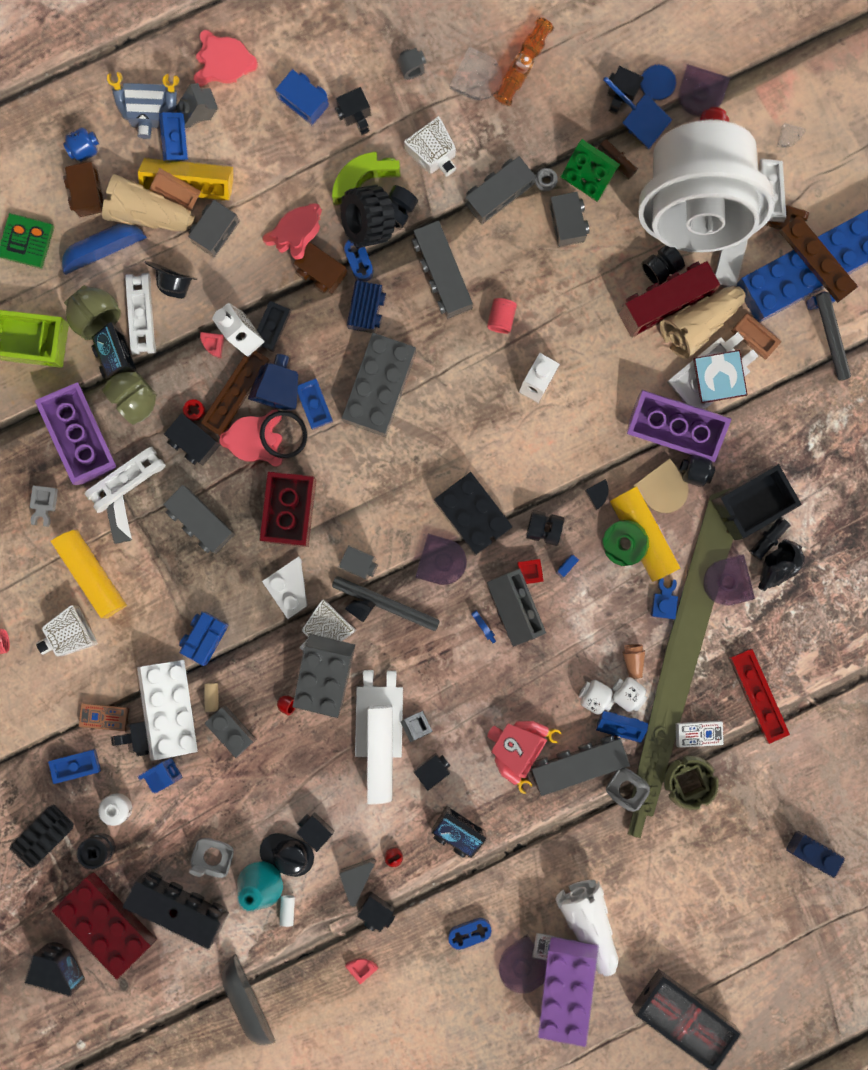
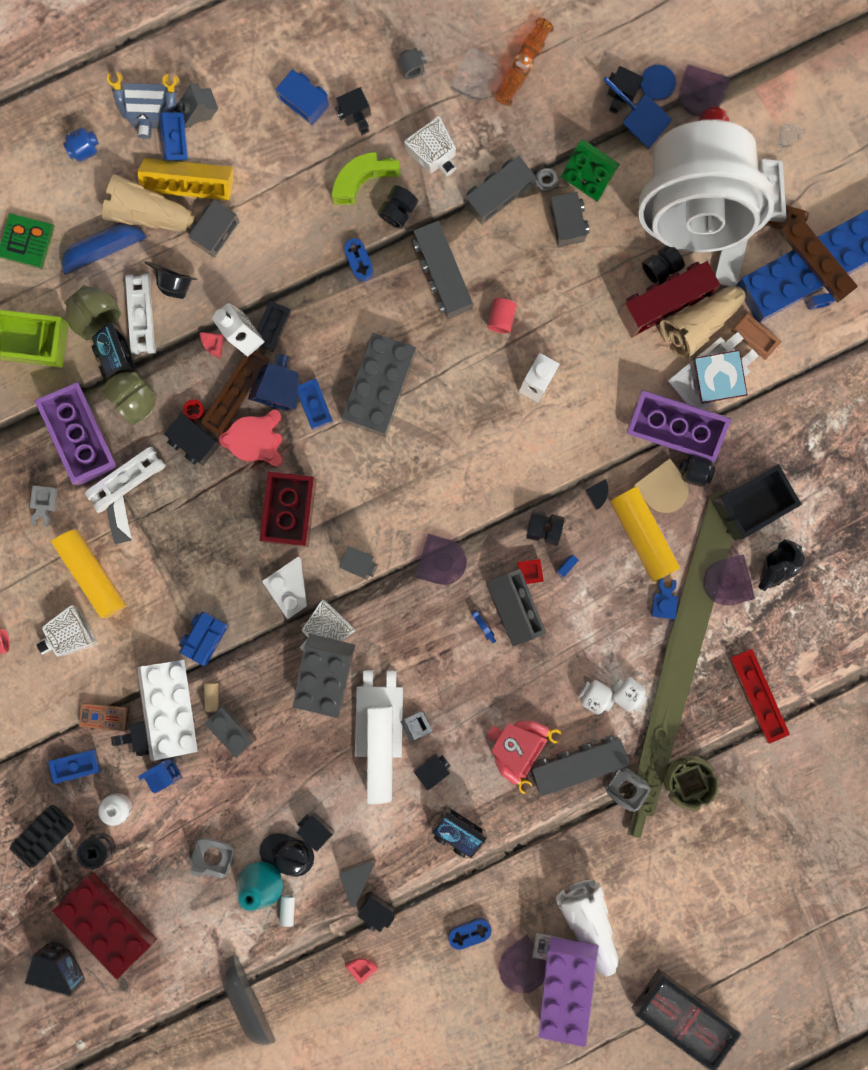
reddish brown brick [63,161,104,217] -> none
black brick [123,872,229,950] -> none
nougat tile [149,168,201,211] -> none
dark grey brick [163,485,235,554] -> none
coral tile [194,30,258,86] -> none
black tyre [260,411,308,459] -> none
coral tile [263,203,322,260] -> none
red hinge [277,695,295,716] -> none
reddish brown brick [293,242,348,295] -> none
dark grey axle [332,576,440,631] -> none
black tyre [340,185,395,247] -> none
black tile [345,600,376,622] -> none
dark blue brick [347,280,386,333] -> none
red hinge [384,847,403,868] -> none
black piece [434,472,513,556] -> none
blue plate [596,711,648,743] -> none
reddish brown axle [597,139,638,179] -> none
green tile [602,520,649,566] -> none
nougat cone [622,644,645,679] -> none
white tile [676,720,723,748] -> none
black pin [749,517,791,561] -> none
dark blue brick [786,831,845,878] -> none
dark grey axle [816,292,851,381] -> none

